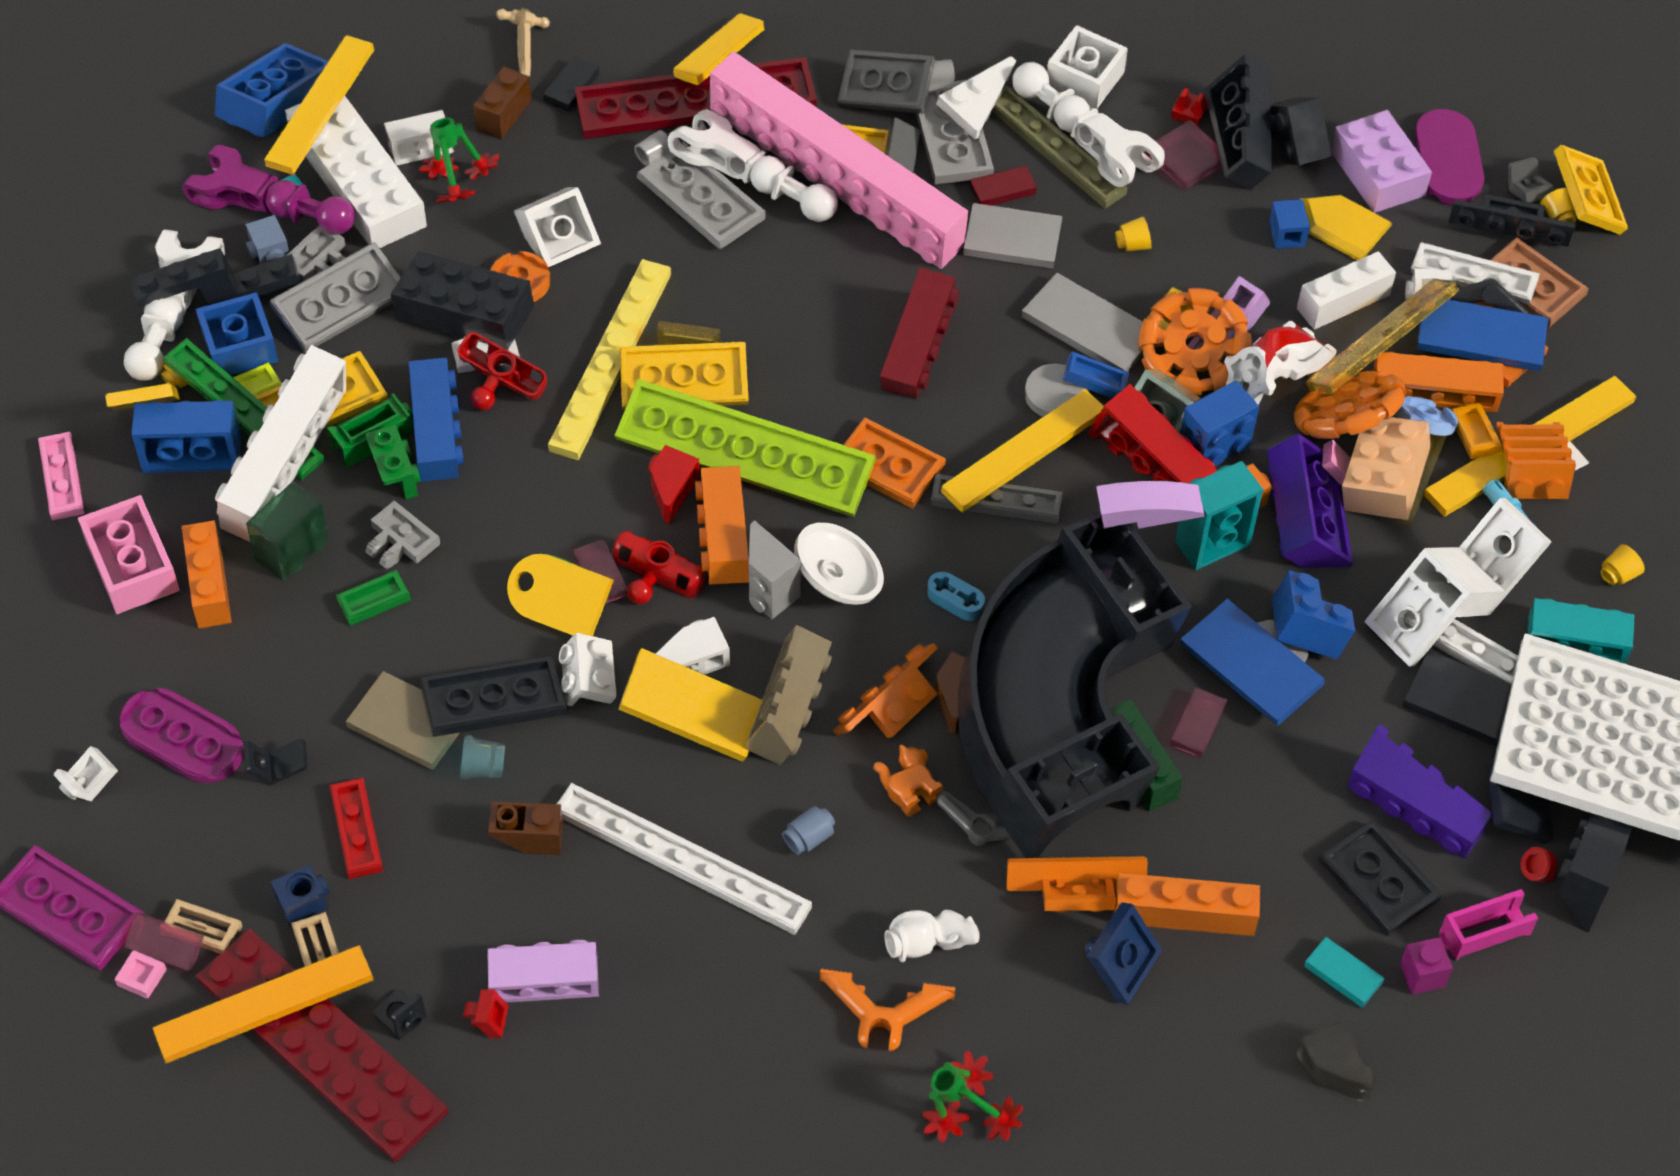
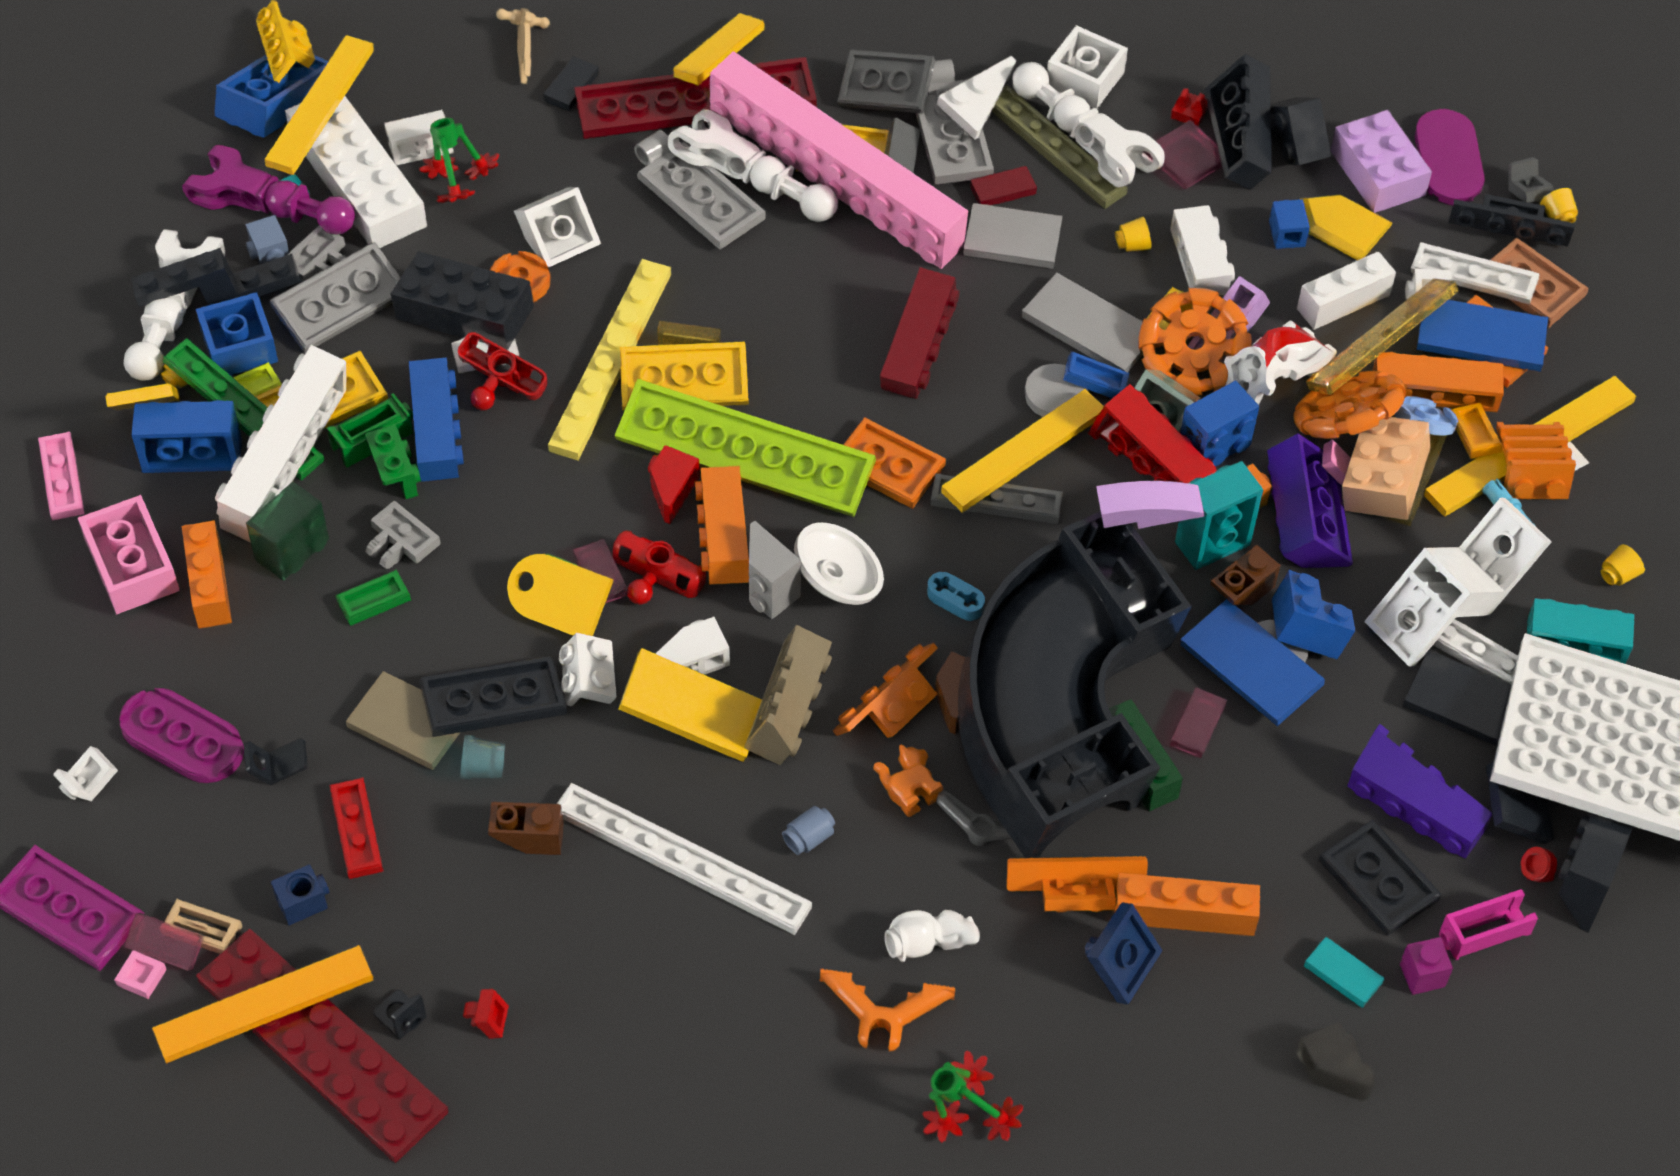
tan tile [291,912,339,967] -> none
reddish brown brick [473,66,531,140] -> none
lavender brick [488,940,599,1003] -> none
black piece [1440,278,1530,314] -> none
yellow tile [1554,145,1628,235] -> none
none -> yellow bracket [256,0,315,83]
none -> white brick [1170,205,1235,295]
none -> reddish brown slope [1210,545,1281,605]

